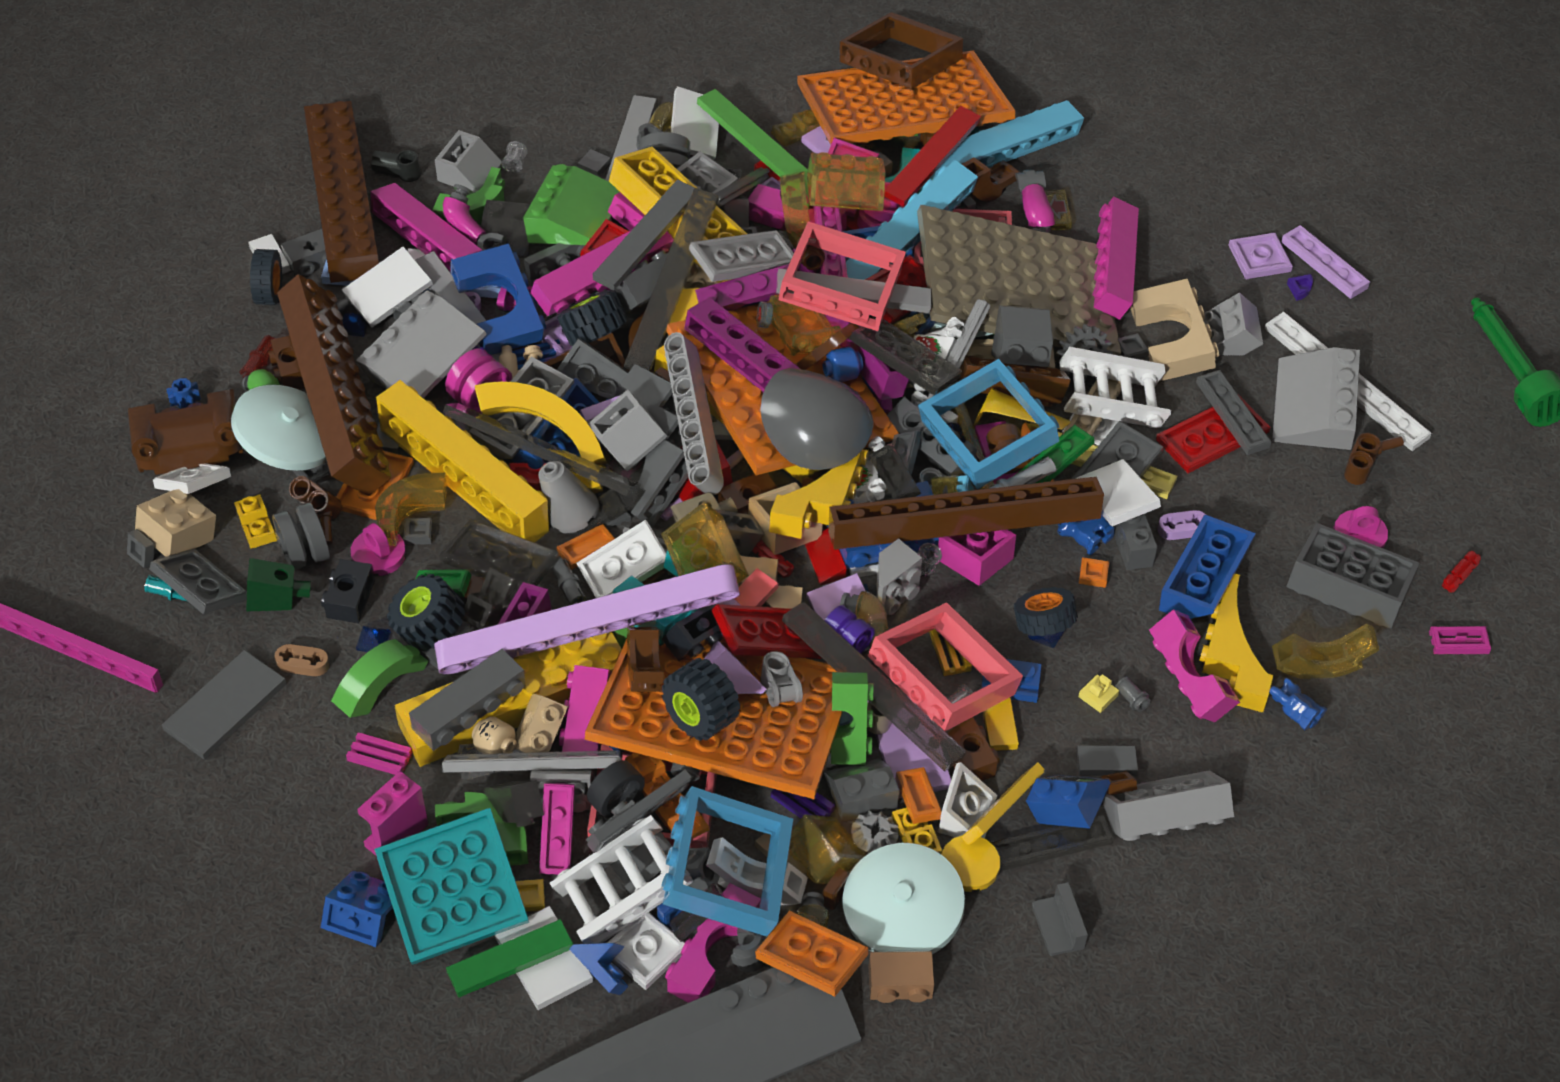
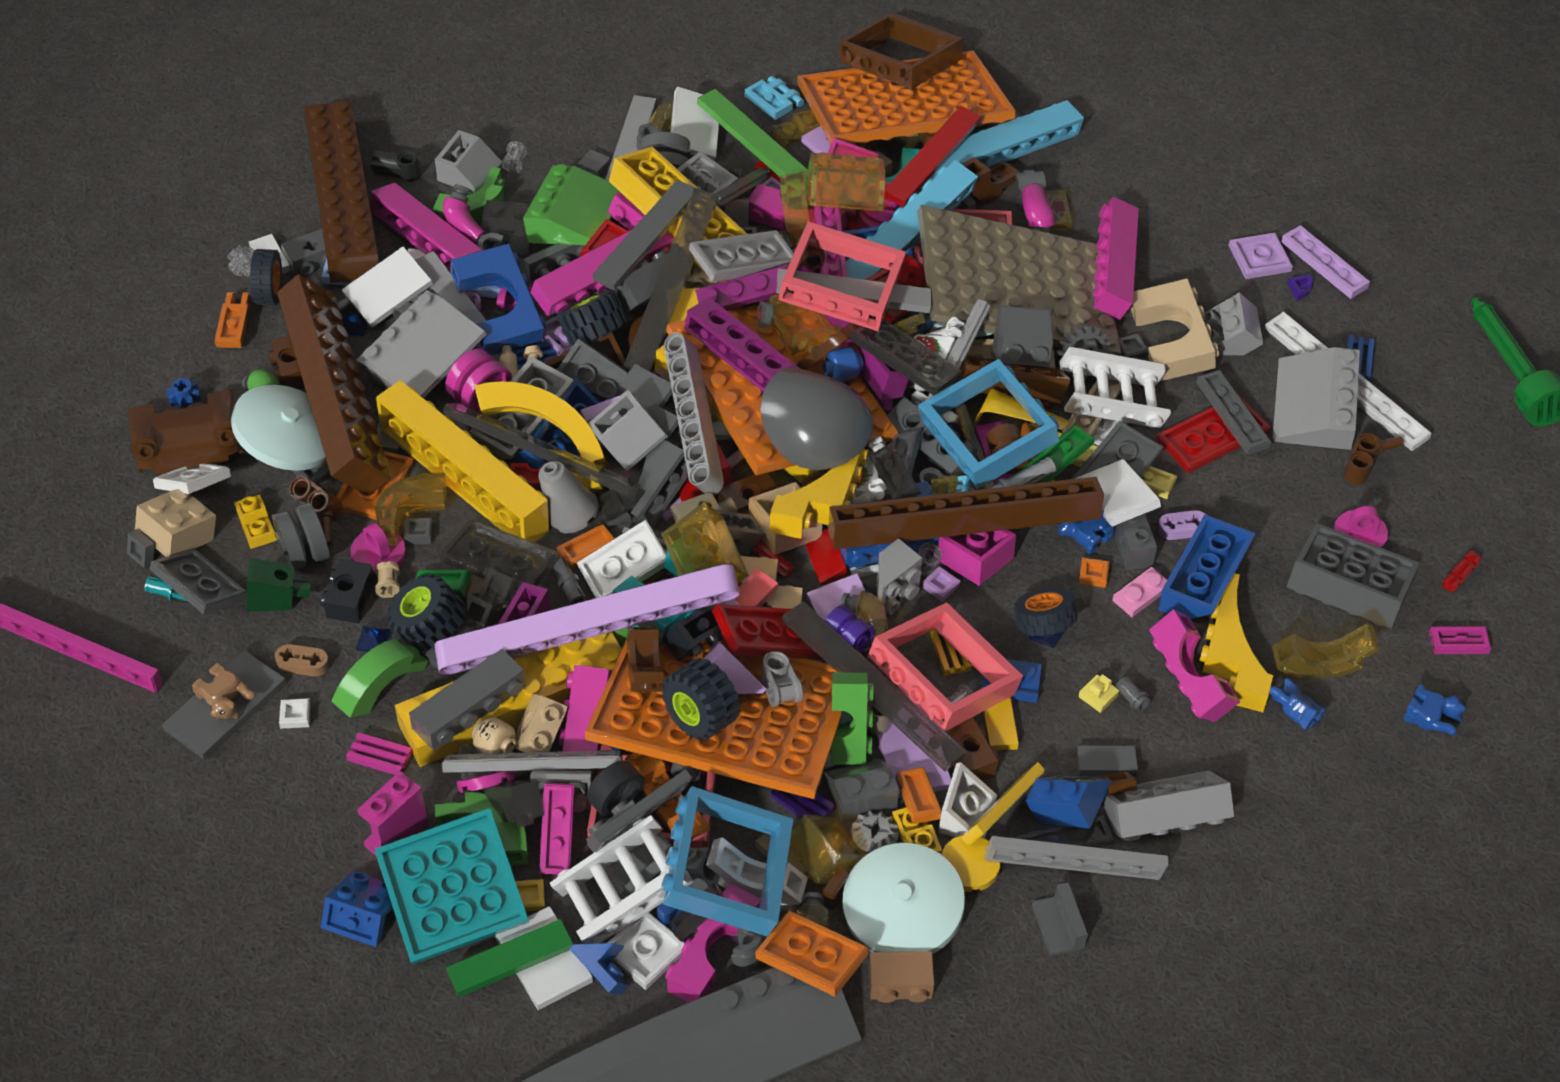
clear red axle [239,335,275,378] -> none
none -> medium nougat animal [192,662,256,720]
none -> orange hinge [215,292,251,348]
none -> clear gear [227,245,254,277]
none -> white tile [279,698,311,729]
none -> tan bush [375,561,400,598]
none -> dark pink tile [456,771,516,793]
none -> medium azure plate [745,76,805,120]
none -> lavender tile [921,566,960,602]
none -> light grey tile [985,836,1168,880]
none -> bright pink plate [1112,567,1167,617]
none -> blue tile [1347,335,1374,381]
none -> blue animal [1404,684,1466,736]

